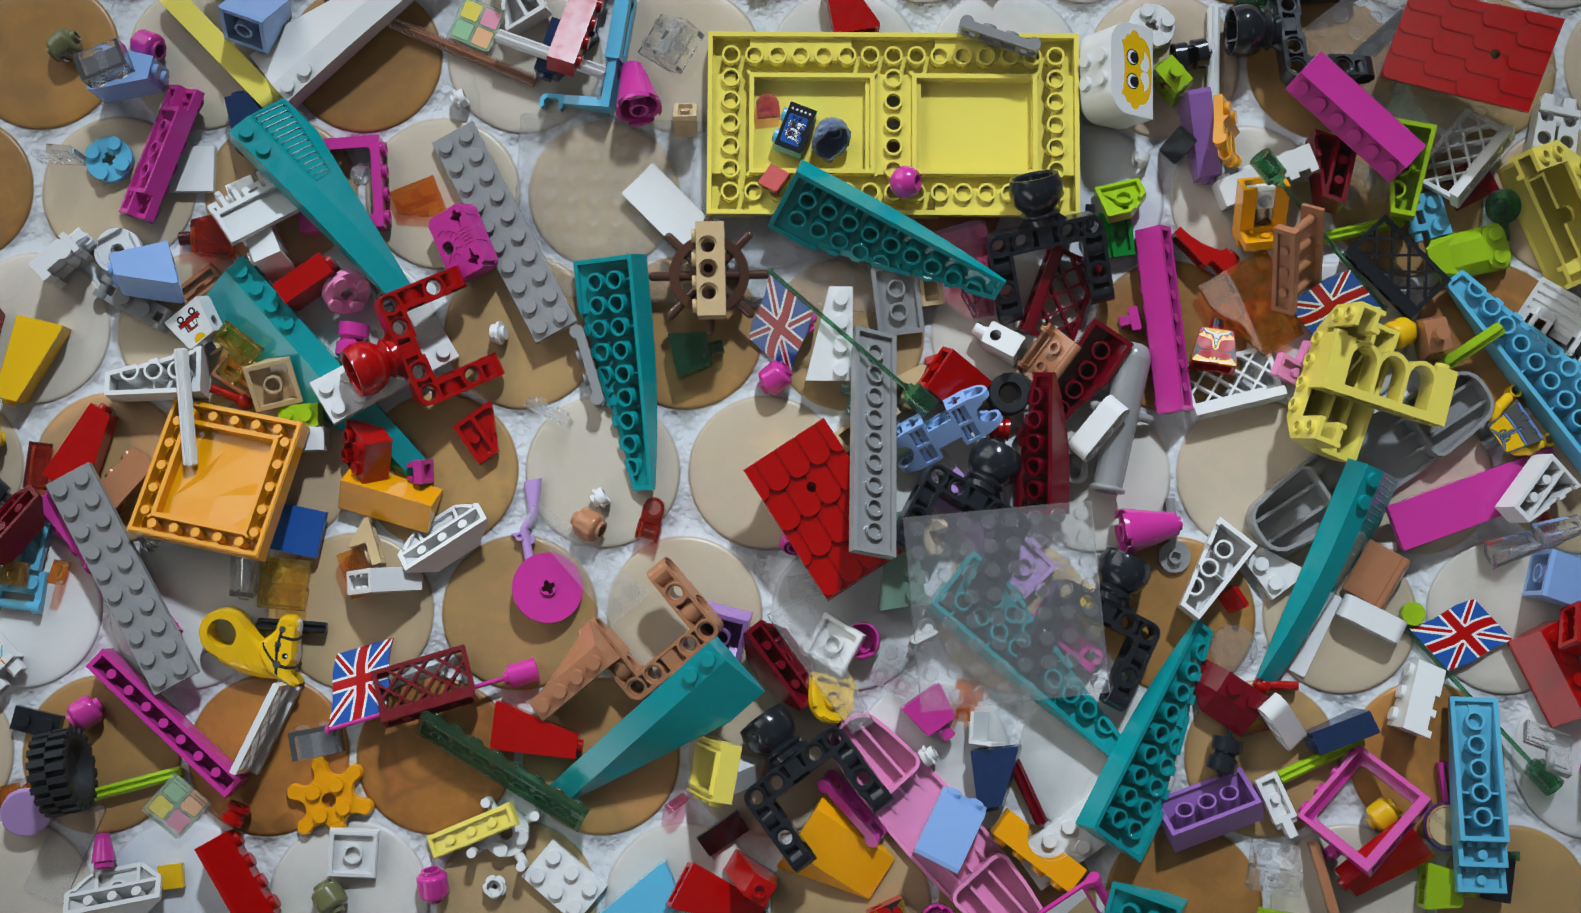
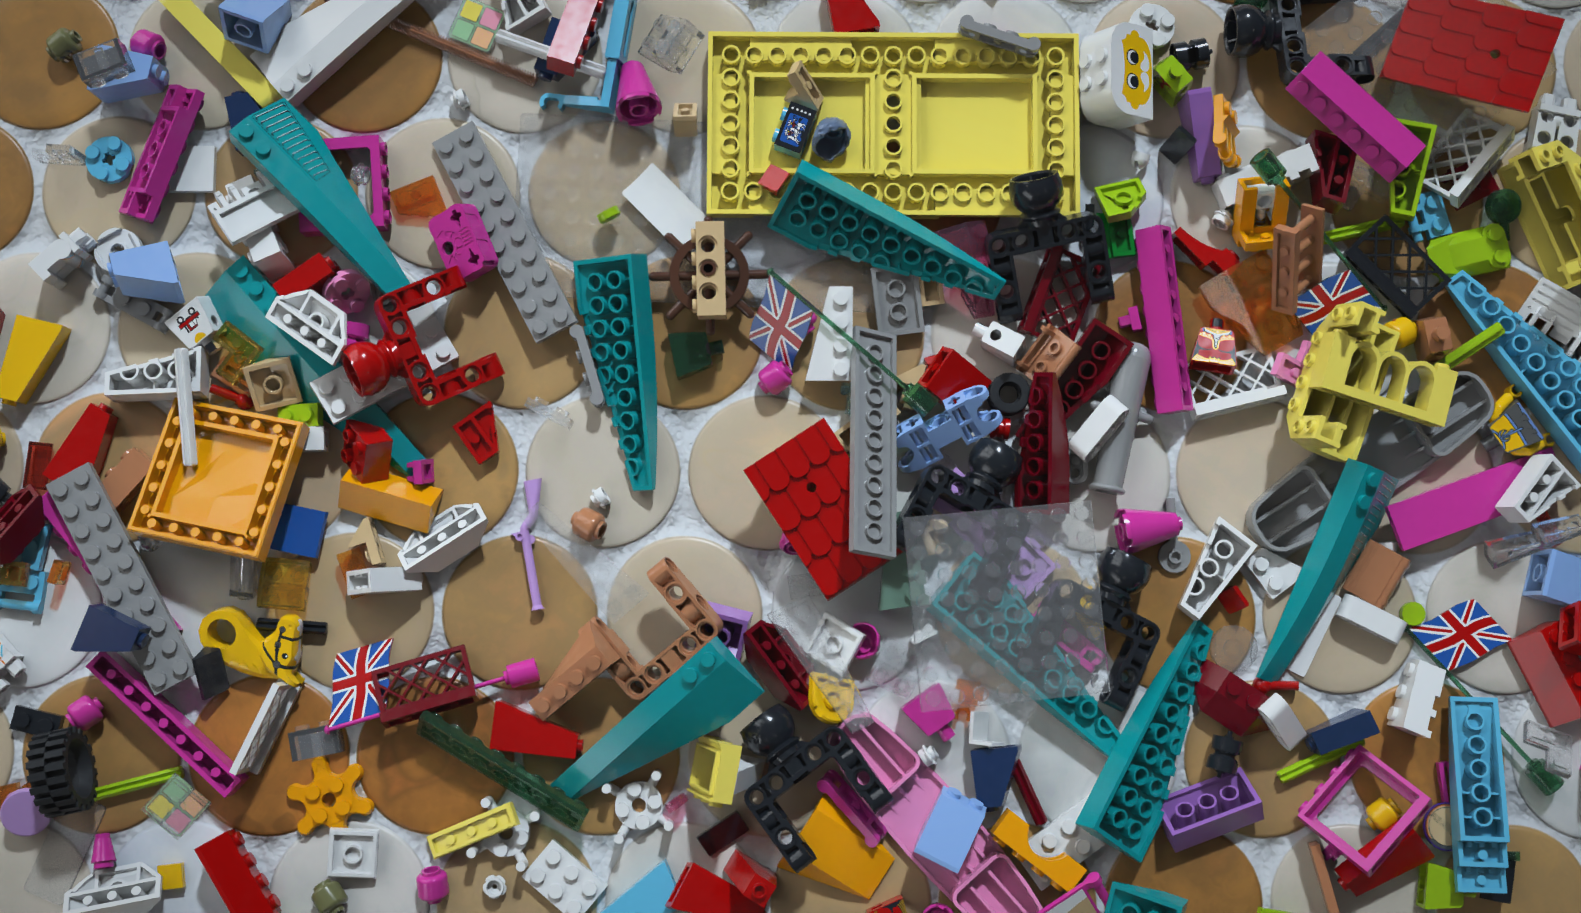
clear red torso [178,214,236,260] -> none
nougat tile [181,262,222,305] -> none
red wheel [220,800,252,828] -> none
white plate [489,321,508,345] -> none
dark pink piece [512,552,583,623] -> none
clear red piece [635,497,666,544] -> none
clear pink tile [756,93,780,119] -> none
dark pink piece [889,166,922,199] -> none
white axle [1206,6,1220,107] -> none
clear slope [1245,838,1304,898] -> none
white hinge [1253,771,1298,839] -> none
none -> dark blue slope [71,603,151,652]
none -> black slope [192,647,230,700]
none -> white wedge [265,289,347,366]
none -> lime tile [596,205,621,224]
none -> white plate [602,769,675,844]
none -> tan slope [784,60,824,111]
none -> white plate [1211,209,1234,230]

